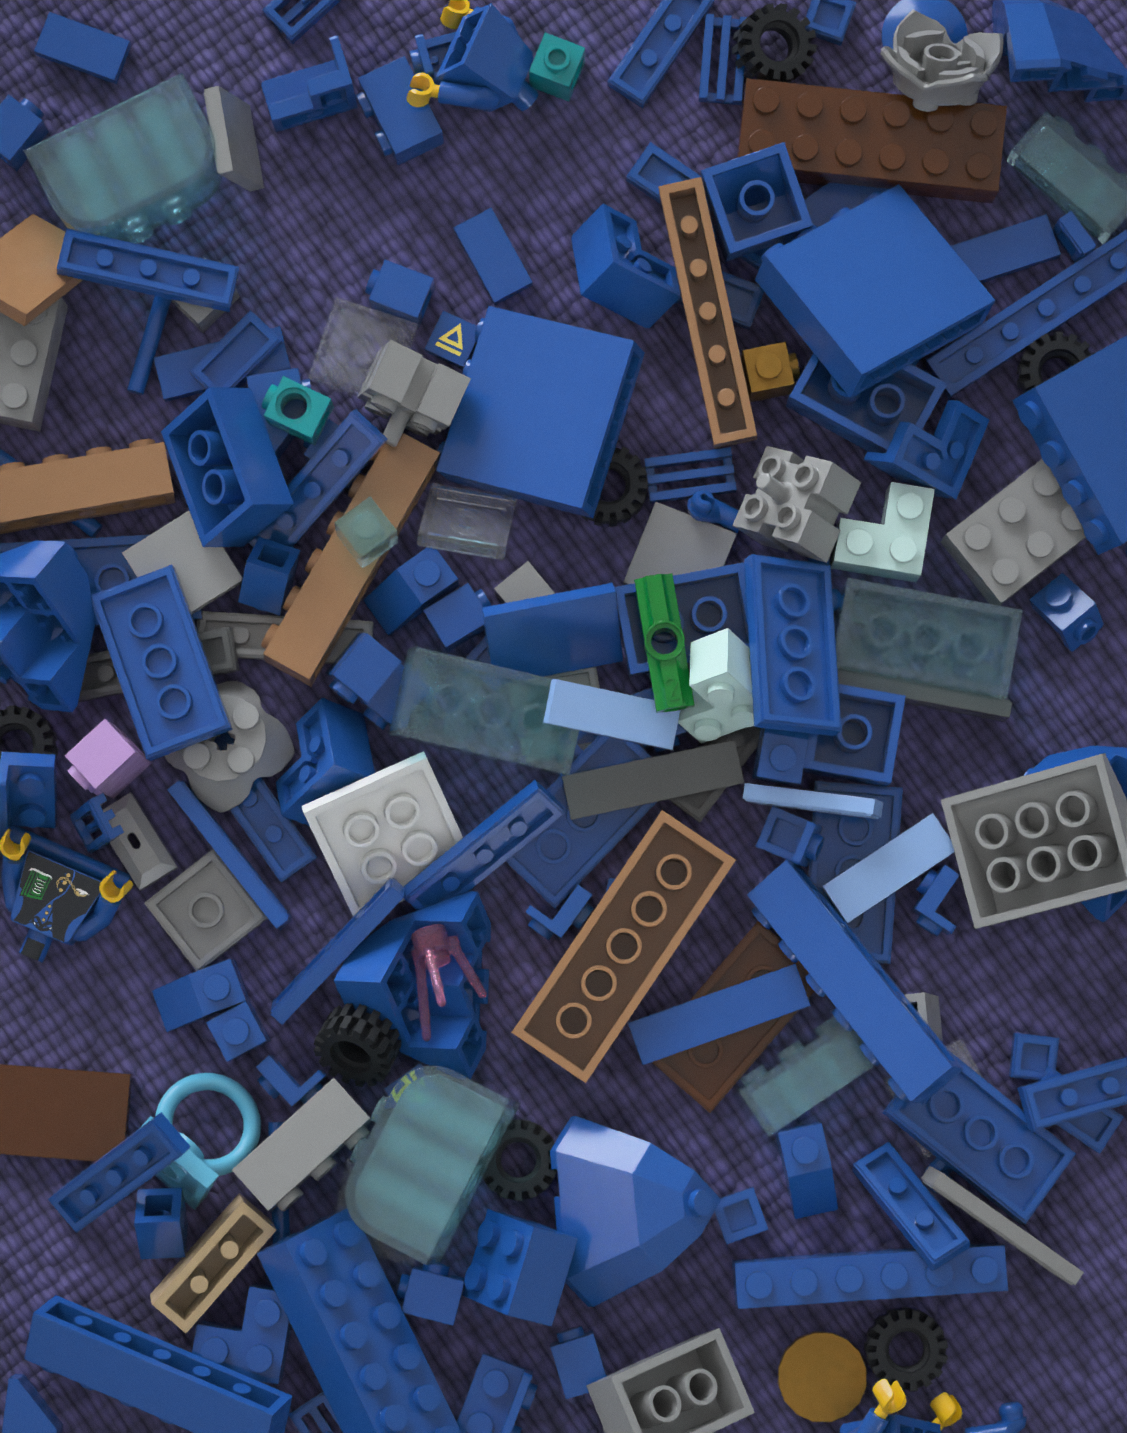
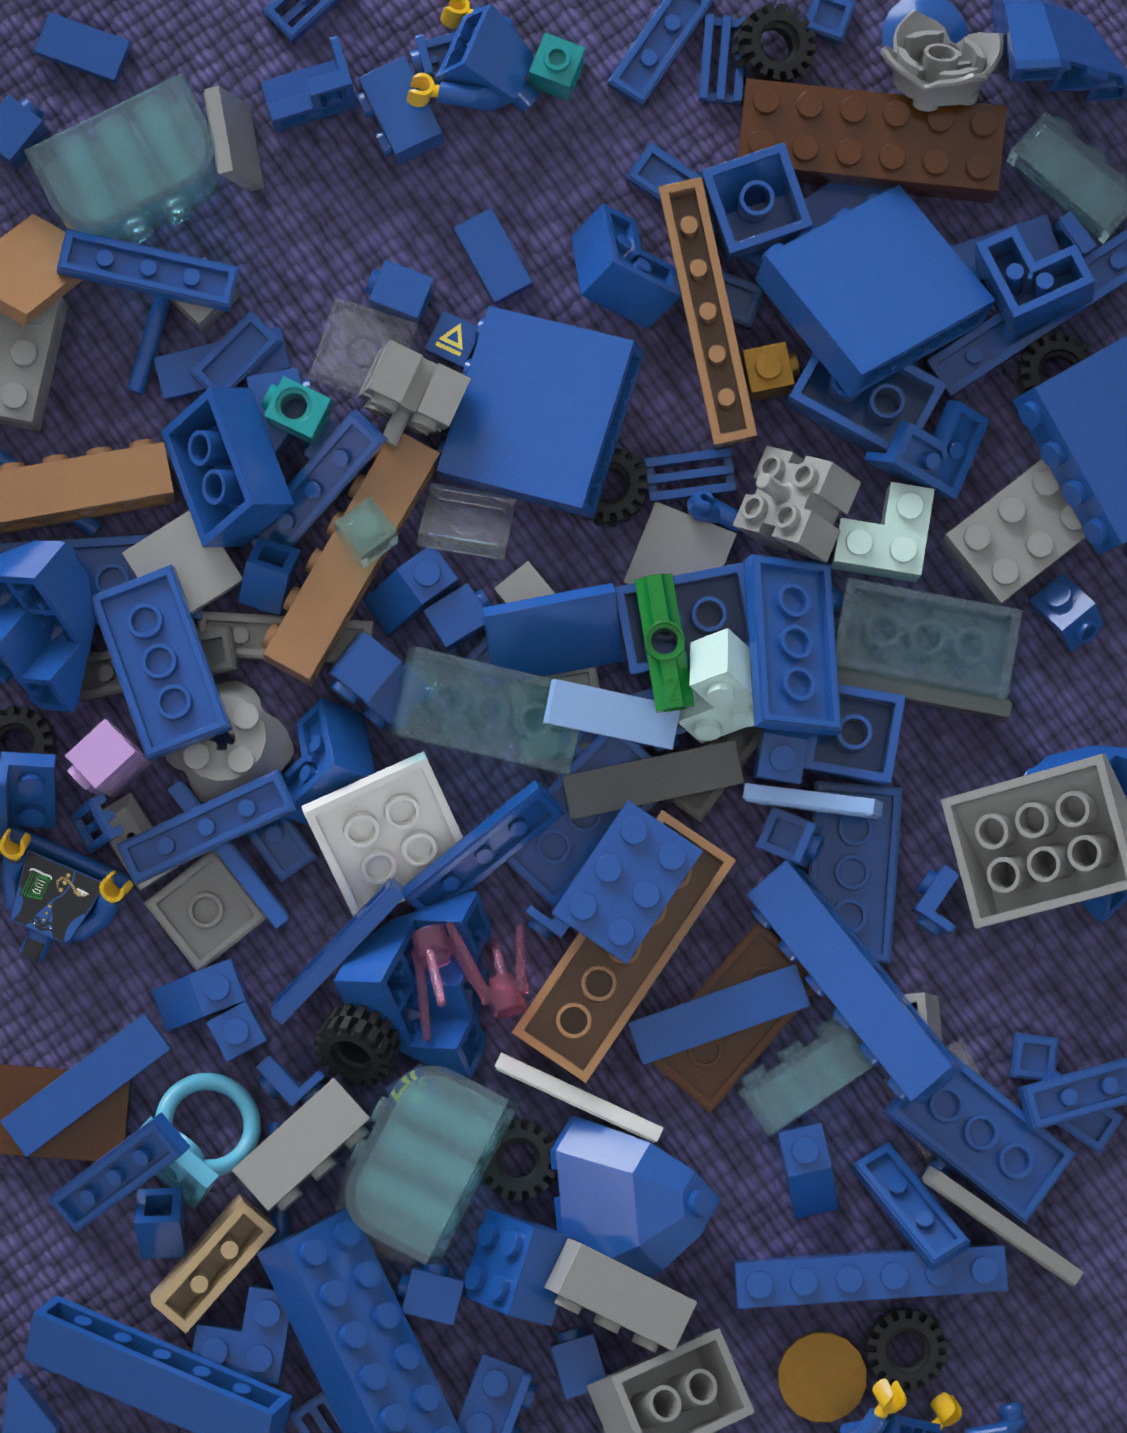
blue plate [715,1186,769,1245] -> none
light blue tile [822,813,954,923] -> none
none -> blue tile [0,1013,172,1157]
none -> blue tile [116,769,298,885]
none -> clear pink plant [446,922,530,1019]
none -> white tile [494,1052,663,1143]
none -> light grey brick [544,1238,697,1353]
none -> blue brick [551,800,703,965]
none -> blue brick [975,225,1095,337]

